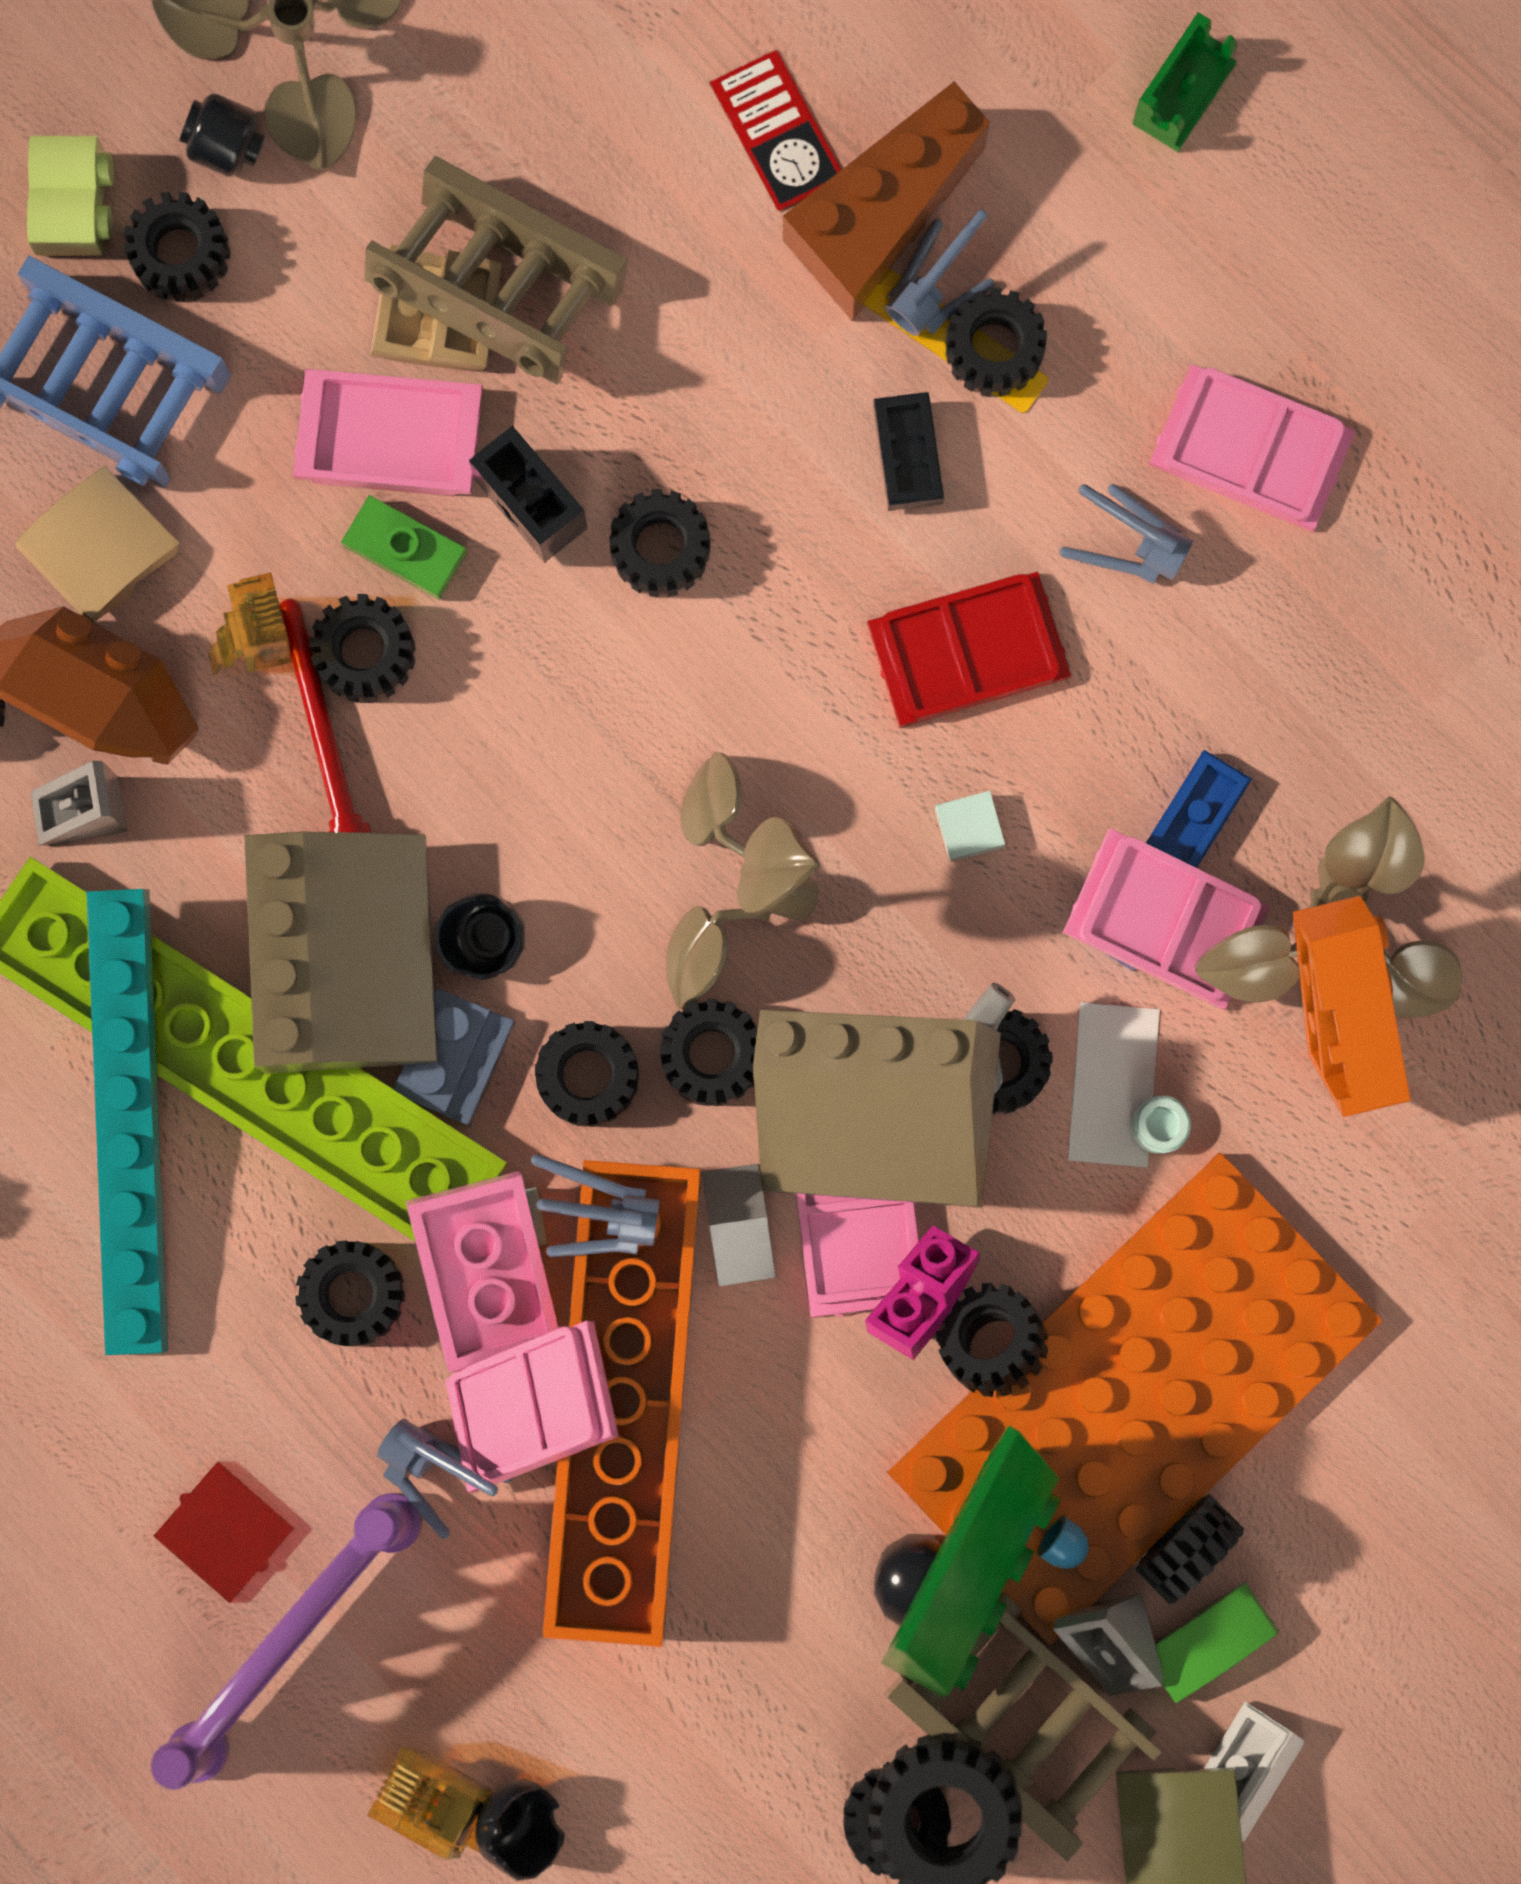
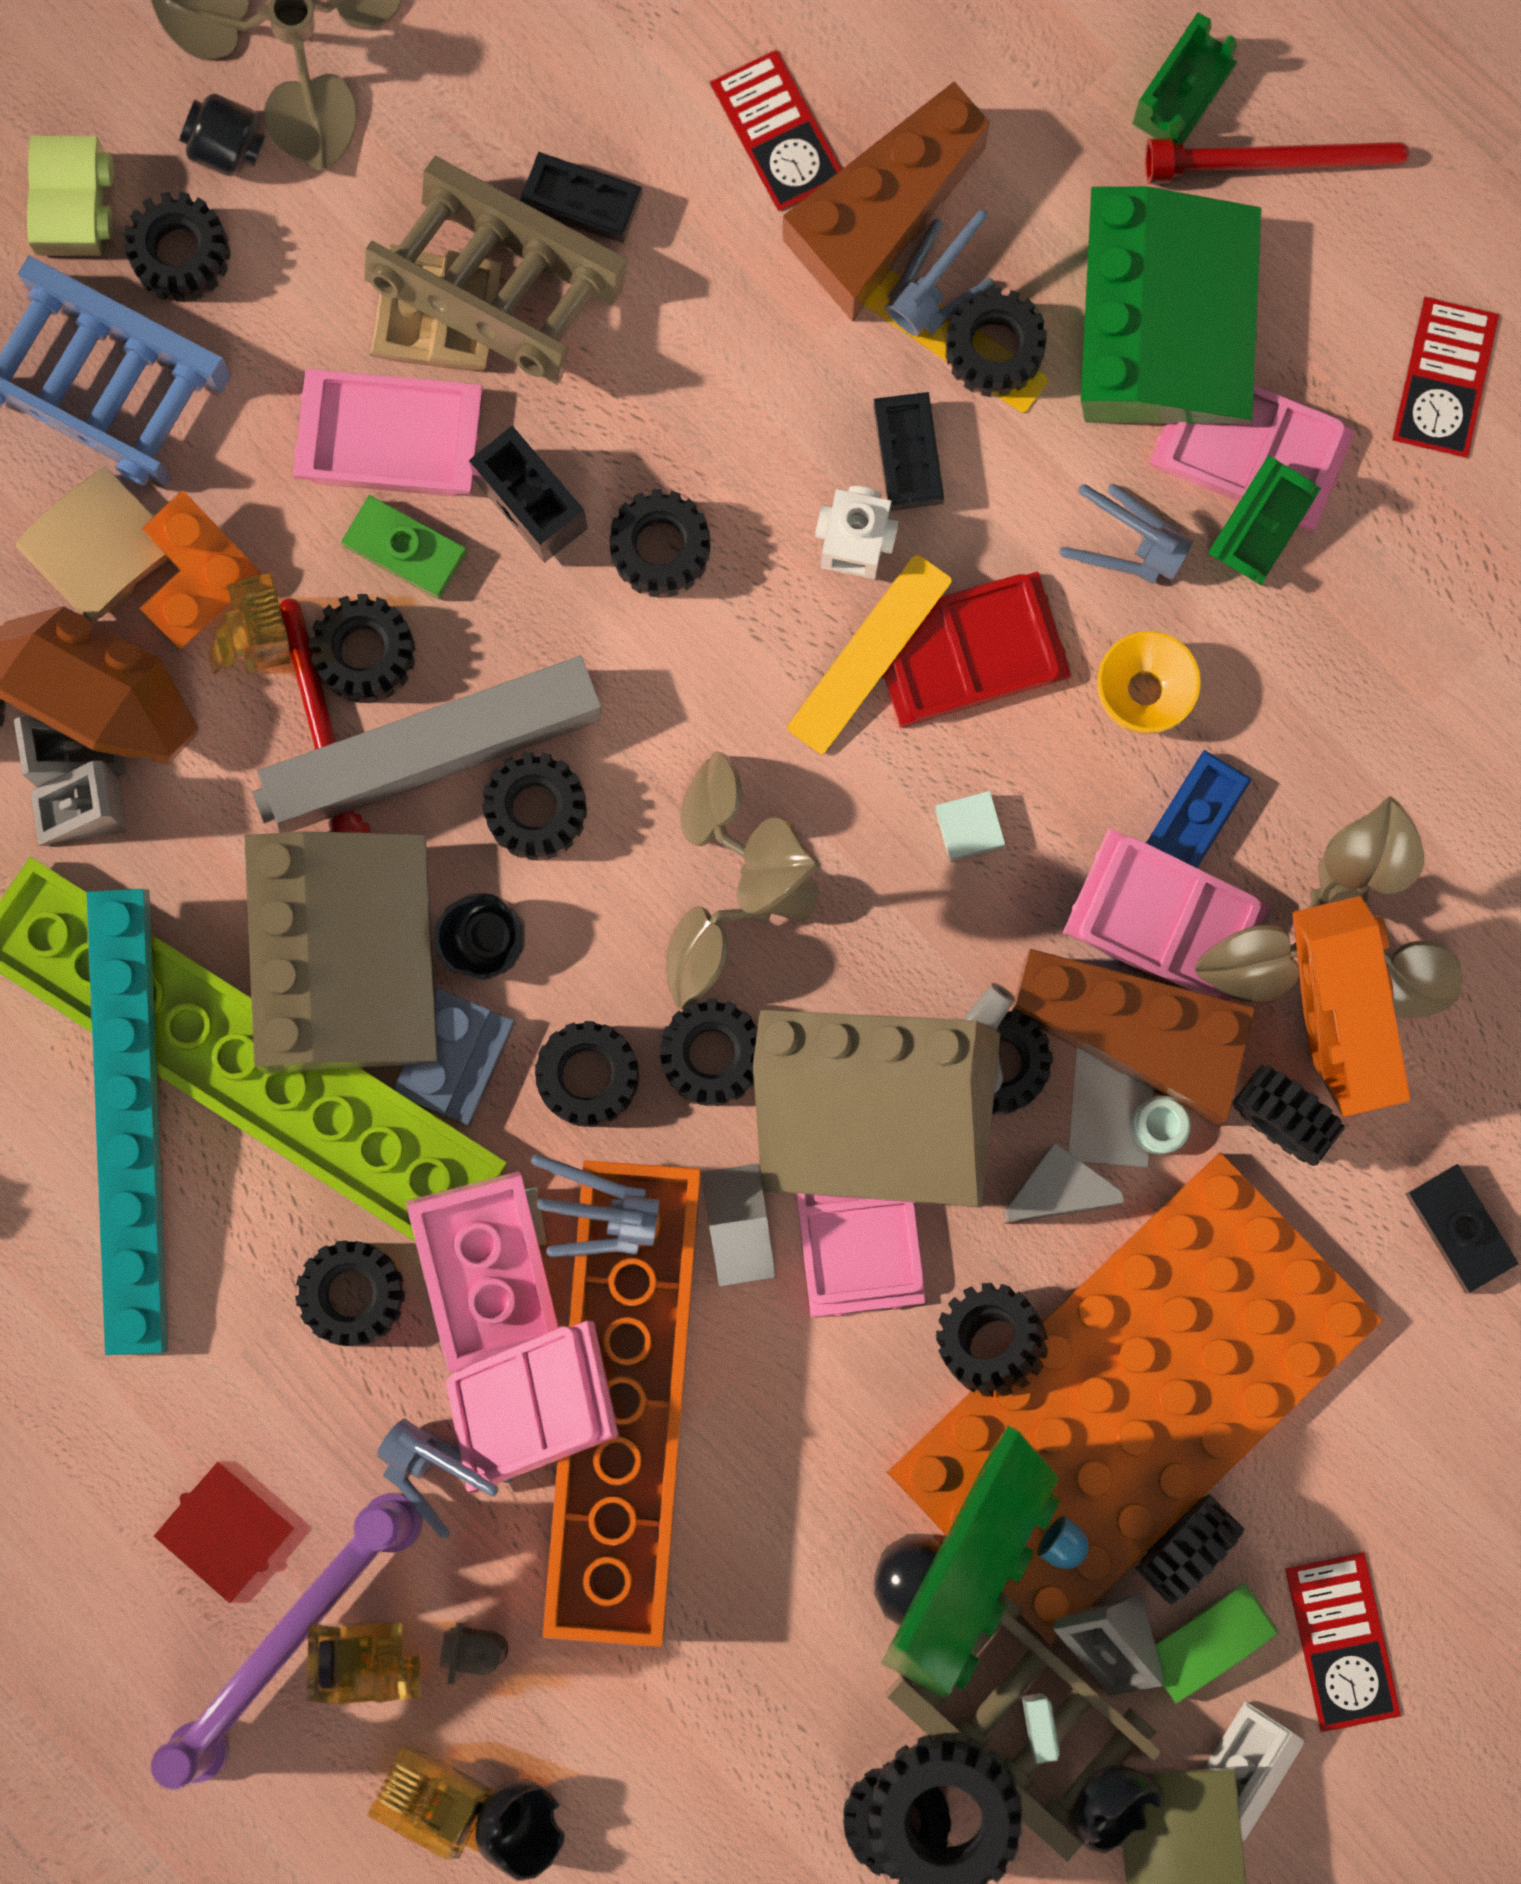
dark pink slope [865,1225,980,1361] -> none
none -> light grey slope [14,716,126,788]
none -> orange plate [139,490,262,650]
none -> light grey brick [252,655,602,833]
none -> clear yellow piece [307,1620,420,1704]
none -> clear smoke hinge [440,1615,509,1685]
none -> black tyre [482,752,587,861]
none -> black plate [519,151,643,243]
none -> yellow sticker [787,555,951,754]
none -> white brick [815,486,899,580]
none -> light grey slope [1002,1143,1124,1224]
none -> dark orange wedge [1011,949,1255,1126]
none -> light aqua tile [1022,1693,1060,1763]
none -> black hair [1072,1765,1165,1854]
none -> green slope [1081,186,1261,424]
none -> yellow piece [1097,631,1201,734]
none -> red piece [1145,138,1410,184]
none -> green hinge [1208,455,1321,585]
none -> black tyre [1232,1065,1345,1166]
none -> sticker [1285,1552,1401,1732]
none -> sticker [1392,296,1499,459]
none -> black plate [1405,1164,1519,1294]

